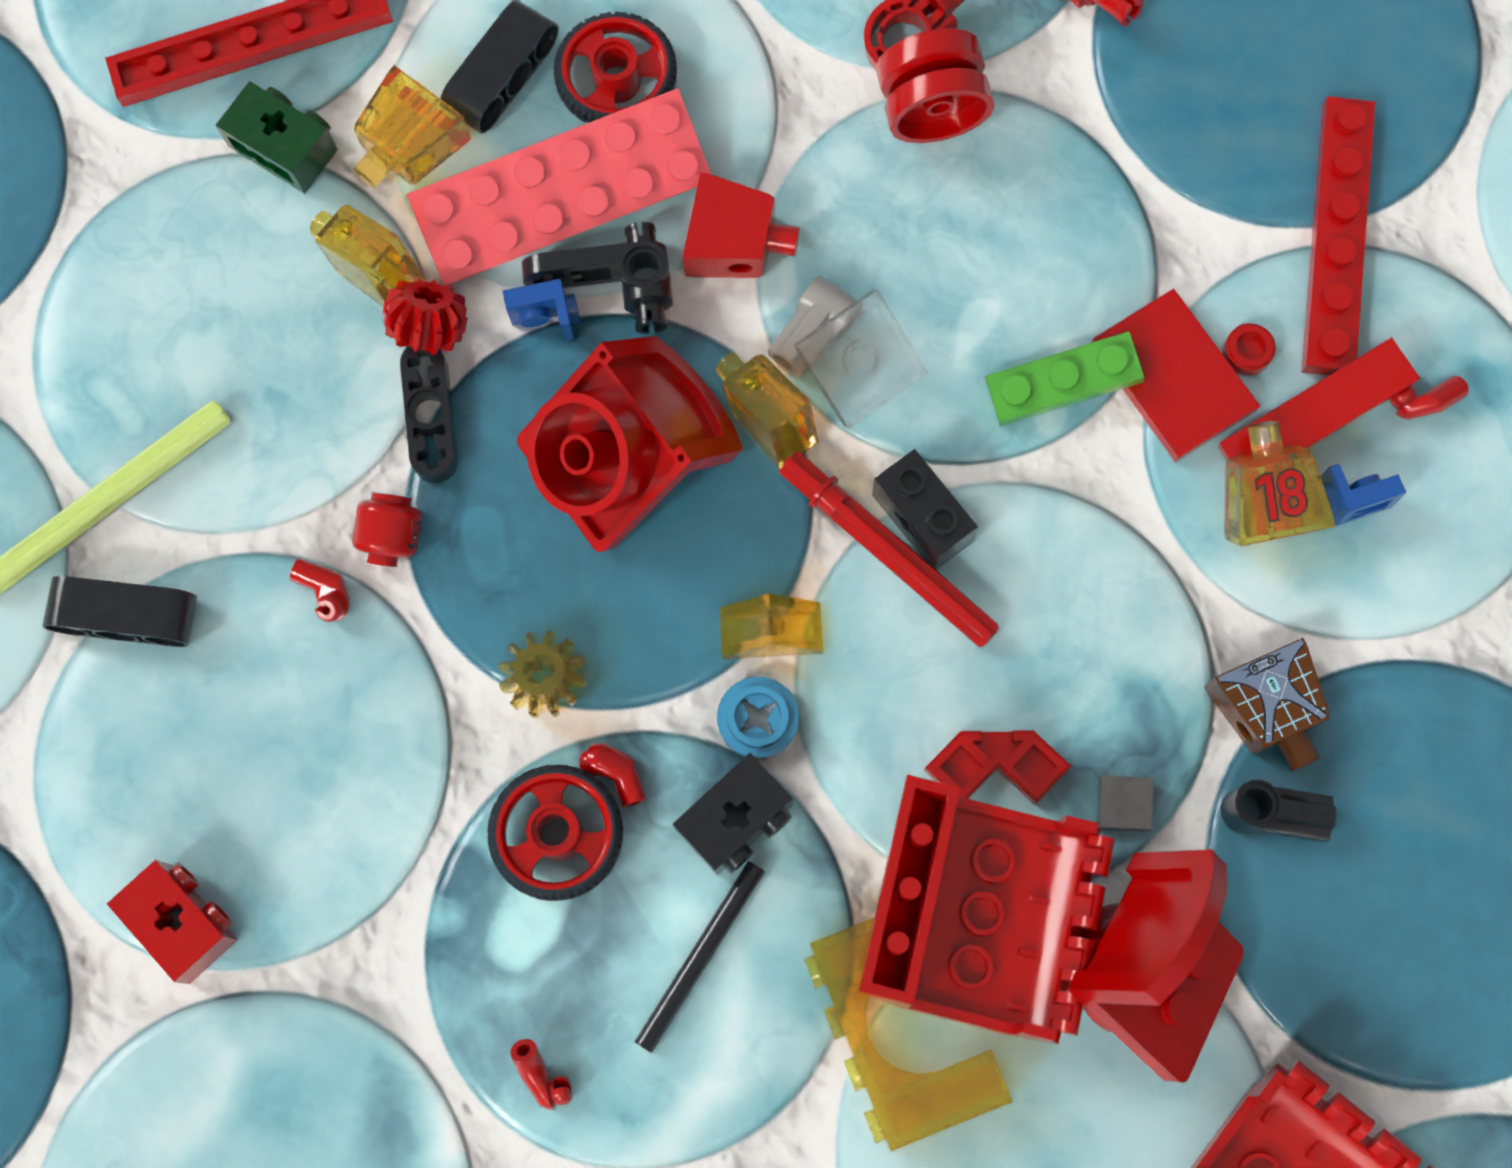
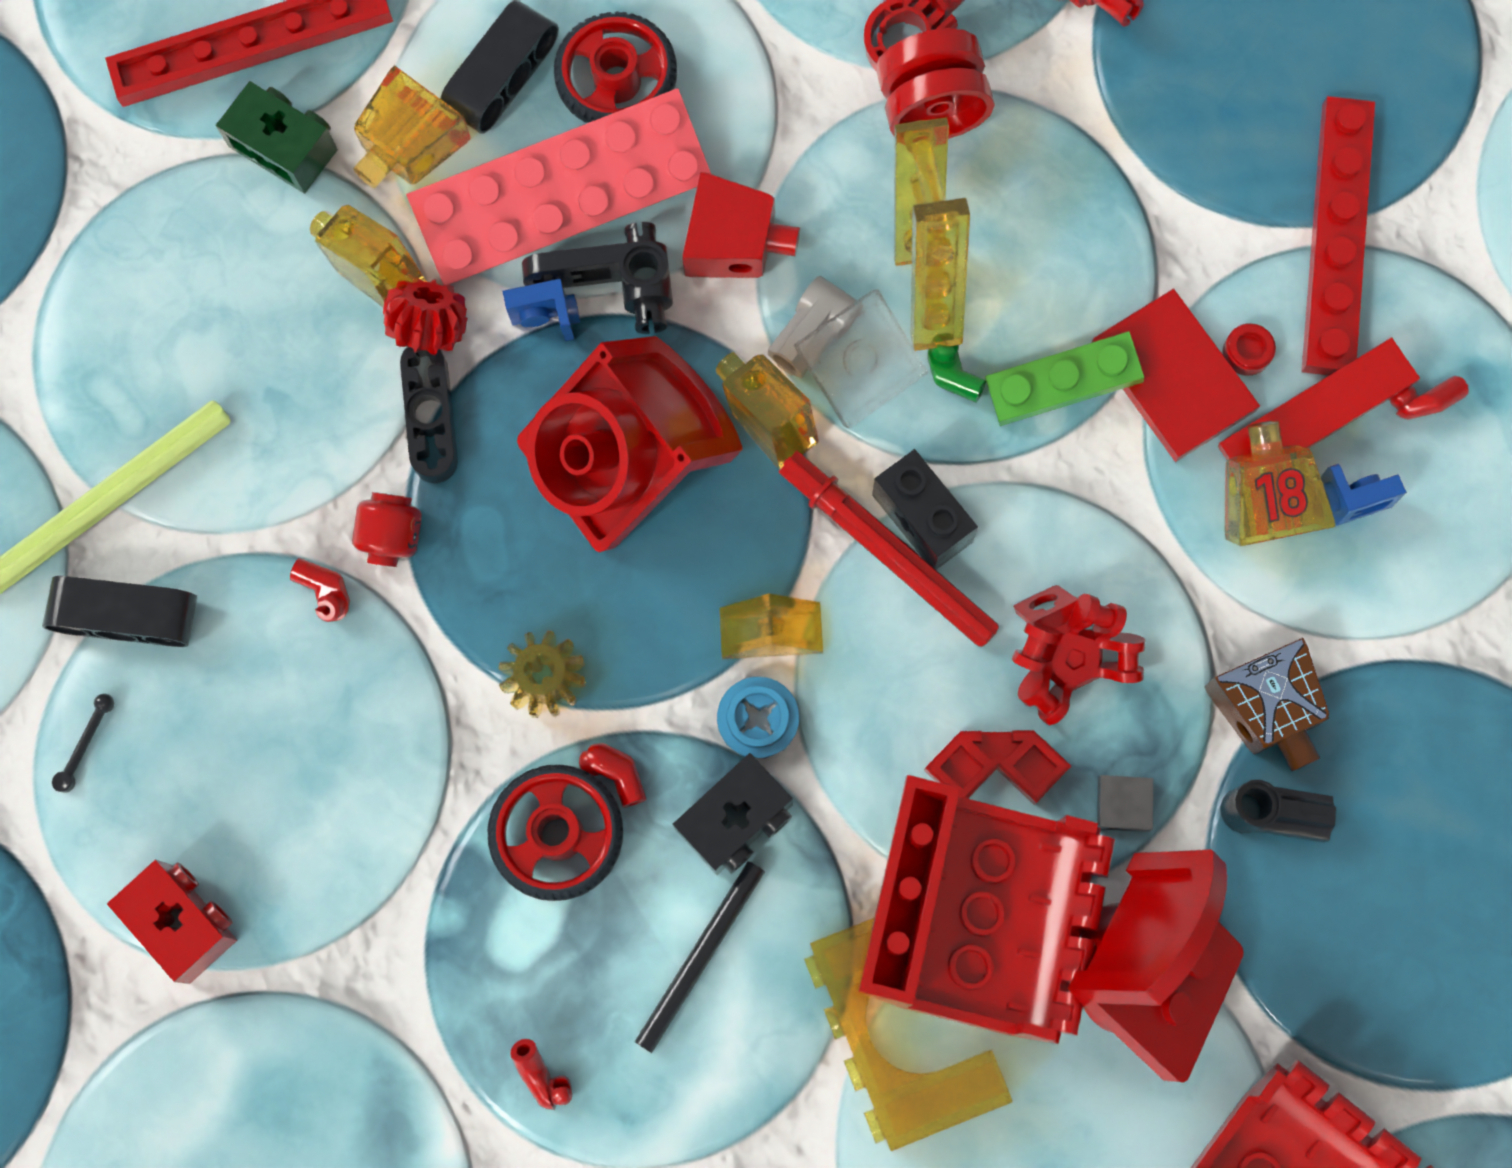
none -> black hinge [52,693,115,793]
none -> clear yellow fence [894,117,970,351]
none -> green arm [927,335,986,403]
none -> red piece [1011,585,1145,726]

